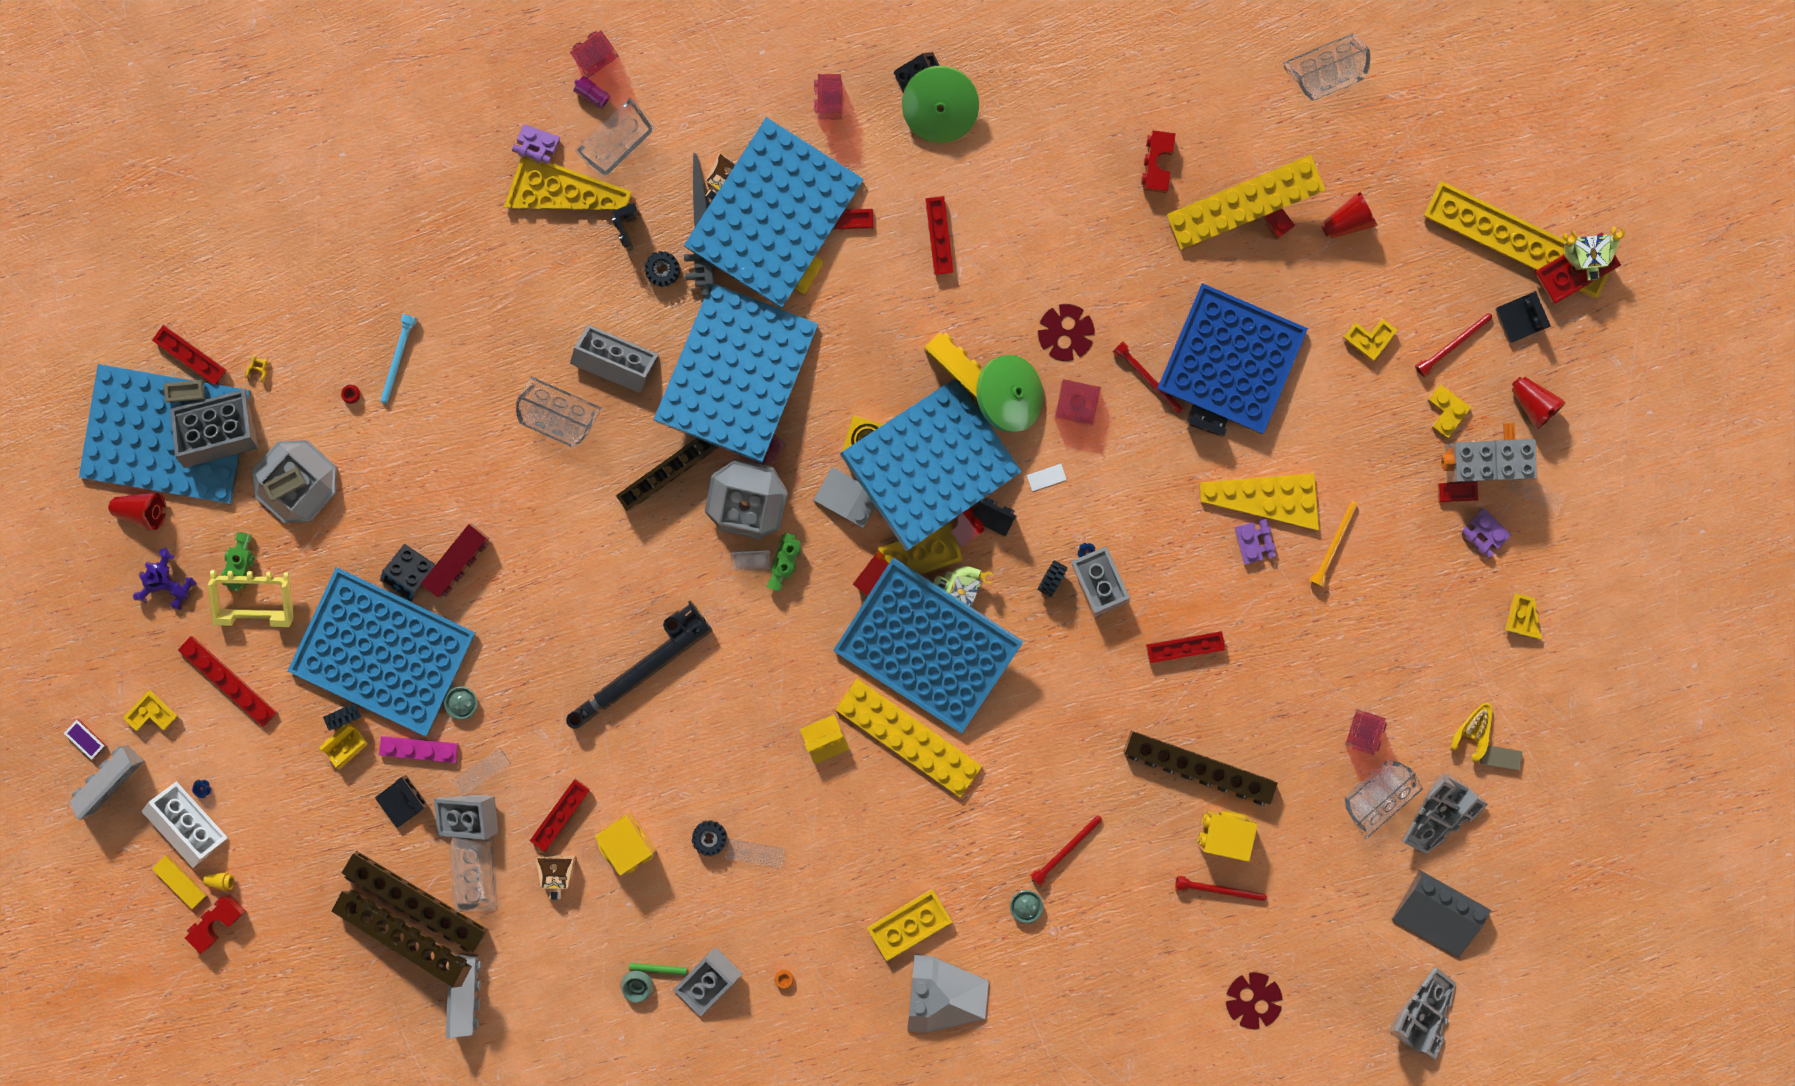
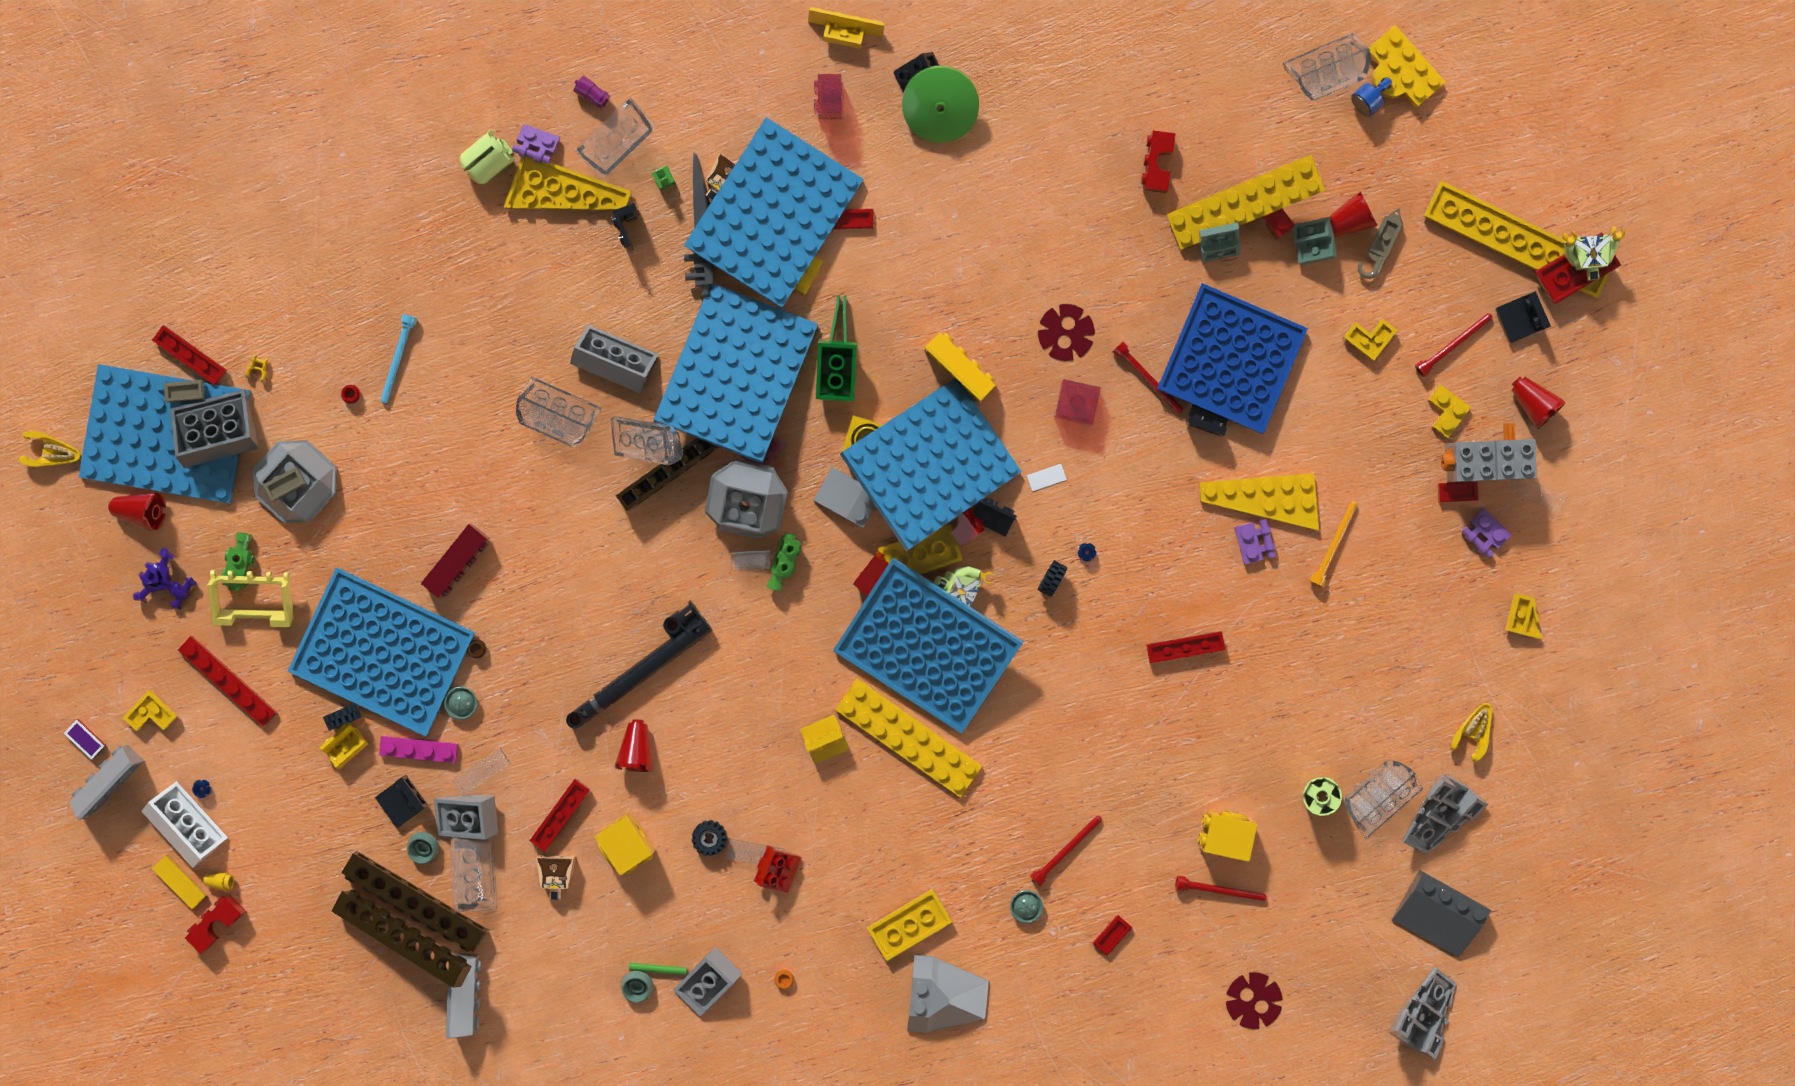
black bracket [380,544,435,602] -> none
clear pink brick [570,30,619,78] -> none
black bush [644,251,680,287] -> none
red plate [925,196,954,275] -> none
bright green dish [976,355,1043,432] -> none
light grey slope [1071,546,1130,618] -> none
dark brown brick [1123,730,1278,806] -> none
clear pink brick [1345,709,1387,755] -> none
dark tan tile [1480,745,1522,770] -> none
none -> yellow animal [18,431,80,467]
none -> sand green hat [407,832,440,864]
none -> yellowish green cylinder [459,129,516,184]
none -> reddish brown plate [467,639,487,659]
none -> clear windscreen [610,416,683,465]
none -> red cone [614,719,653,772]
none -> bright green piece [652,166,676,191]
none -> red plate [754,845,802,893]
none -> yellow bracket [808,7,885,49]
none -> green slope [815,295,857,402]
none -> red tile [1092,914,1132,956]
none -> sand green slope [1199,222,1240,262]
none -> sand green slope [1293,217,1337,266]
none -> yellowish green cylinder [1303,777,1342,816]
none -> yellow plate [1351,25,1445,116]
none -> dark tan plate [1358,208,1403,279]

